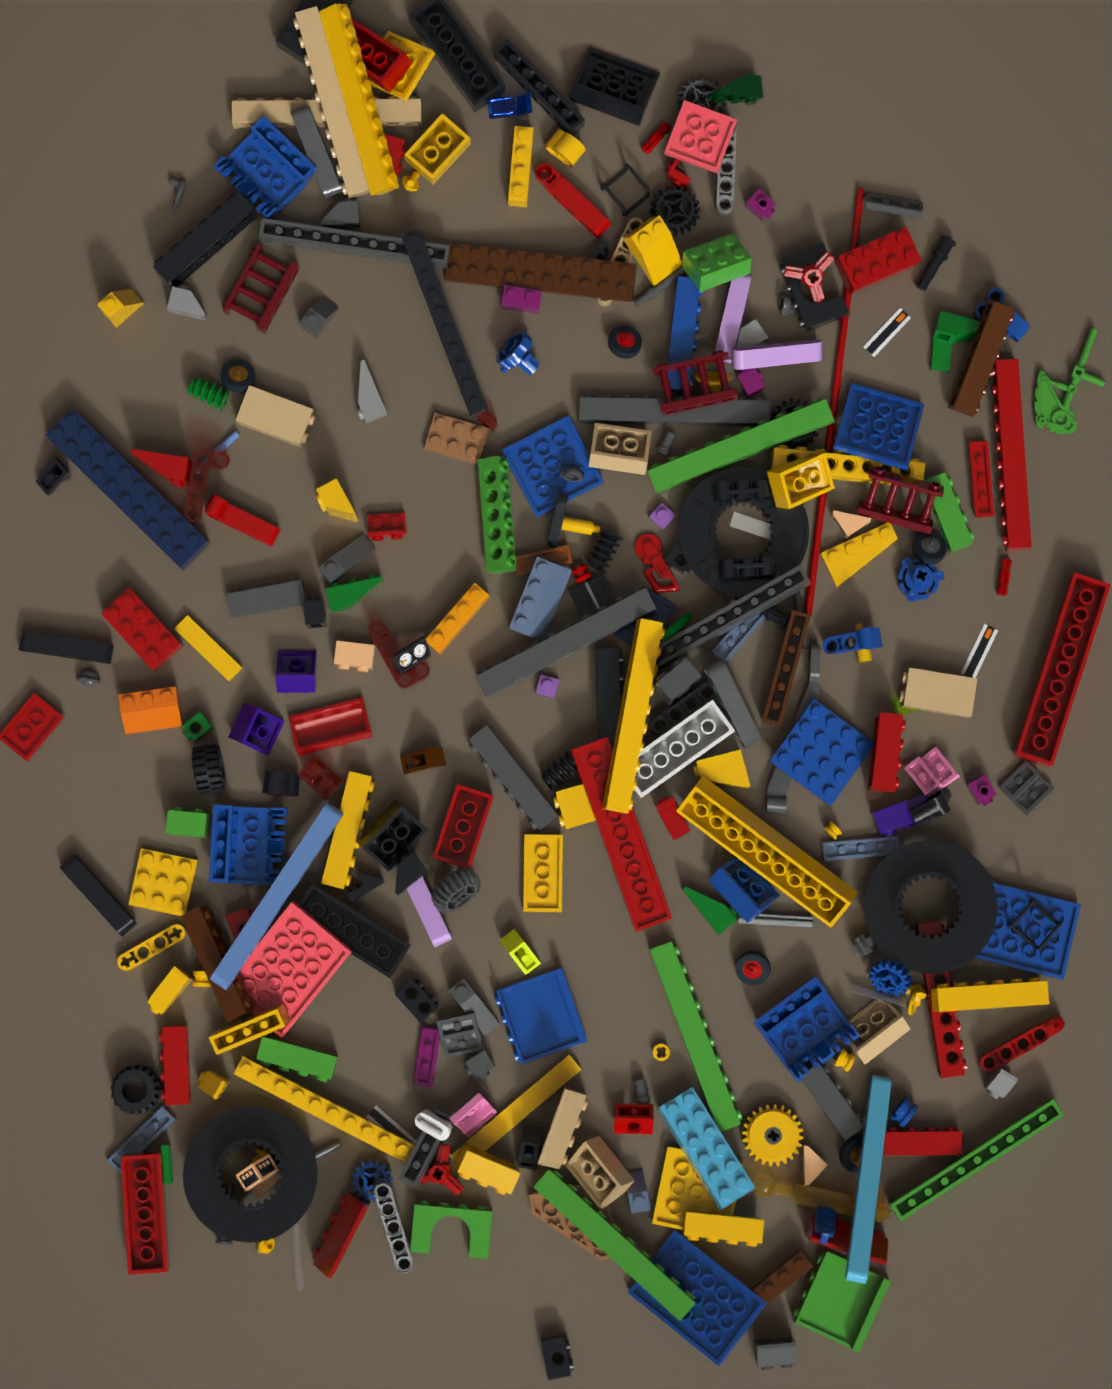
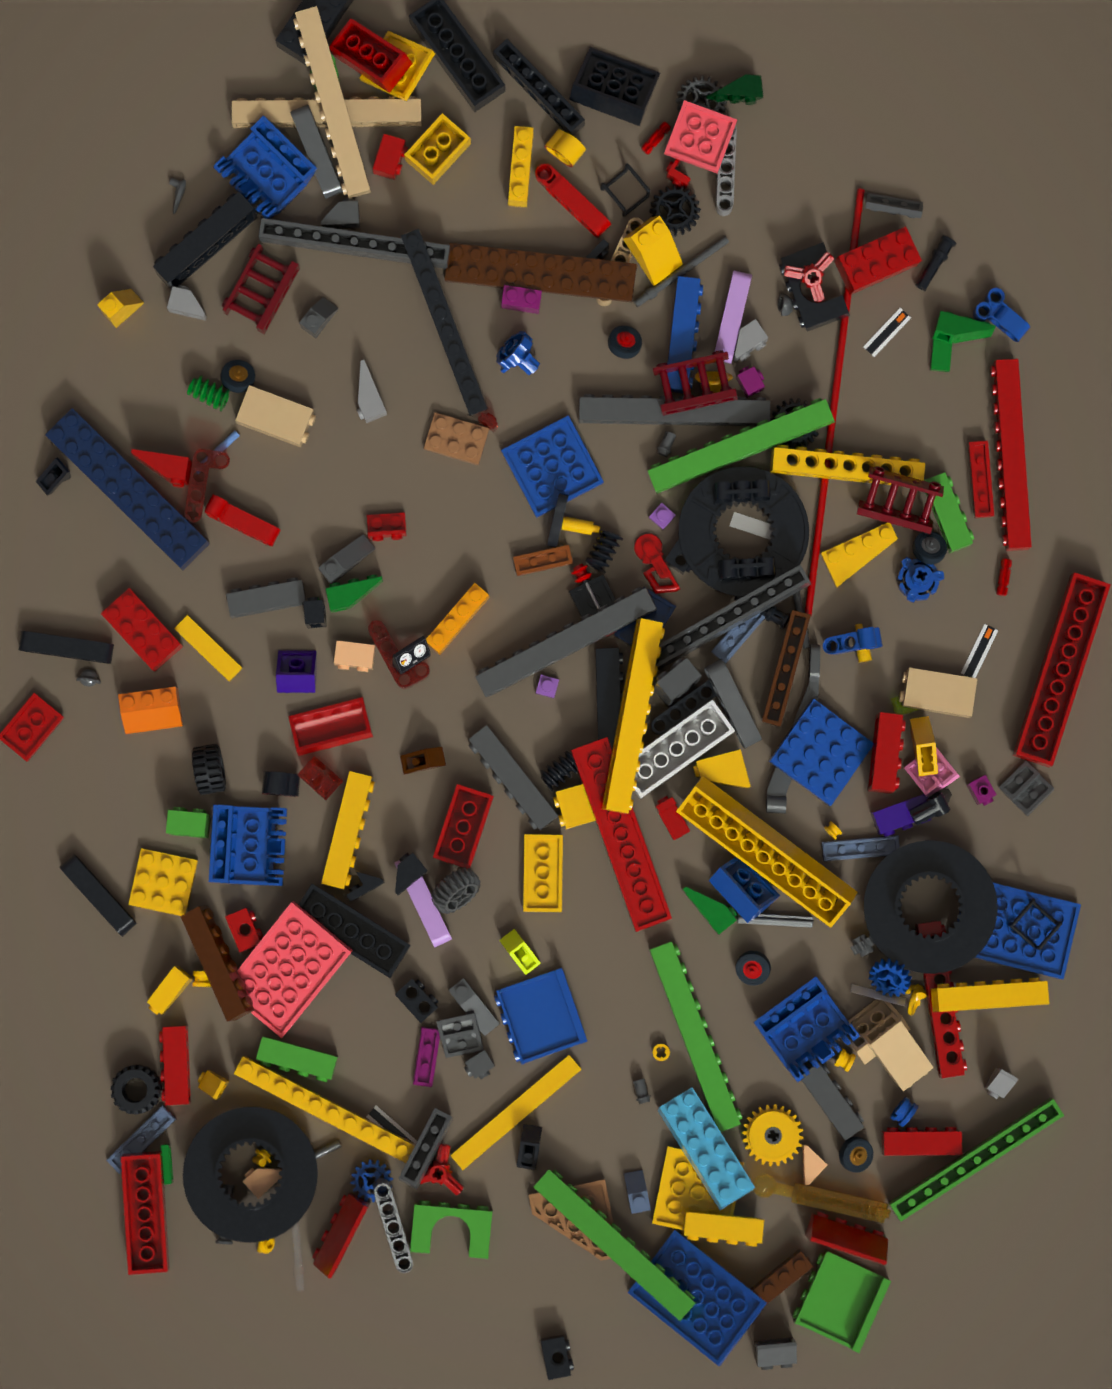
yellow beam [117,924,186,971] -> none
green brick [182,712,213,742] -> none
yellow brick [209,1003,291,1055] -> none
medium blue beam [210,802,344,990] -> none
dark purple slope [228,703,284,756] -> none
slope [236,1154,279,1192] -> none
yellow slope [315,478,358,522] -> none
yellow brick [319,4,399,195] -> none
black brick [356,799,428,872] -> none
yellow plate [401,171,420,191] -> none
white piece [415,1109,452,1141] -> none
bright pink slope [449,1093,498,1139] -> none
yellow brick [454,1143,520,1195] -> none
bright green brick [478,456,517,574] -> none
clear blue slope [487,93,532,119] -> none
sand blue slope [508,556,572,641] -> none
tan slope [538,1086,589,1169] -> none
dark grey piece [560,466,584,482] -> none
tan slope [565,1136,635,1210] -> none
tan brick [589,423,652,475] -> none
red brick [614,1103,654,1135] -> none
green tile [661,612,692,641] -> none
bright green brick [682,233,752,292] -> none
lavender beam [732,340,822,370] -> none
magenta brick [745,188,776,221] -> none
yellow slope [767,452,835,509] -> none
blue hinge [814,1205,836,1244] -> none
light nougat slope [831,511,871,539] -> none
blue plate [833,383,925,470] -> none
medium azure beam [845,1074,892,1284] -> none
reddish brown brick [947,300,1015,417] -> none
red piece [978,1016,1065,1072] -> none
bright green bar [1034,328,1106,435] -> none
none -> tan brick [862,1013,934,1092]
none -> yellow slope [910,716,938,776]

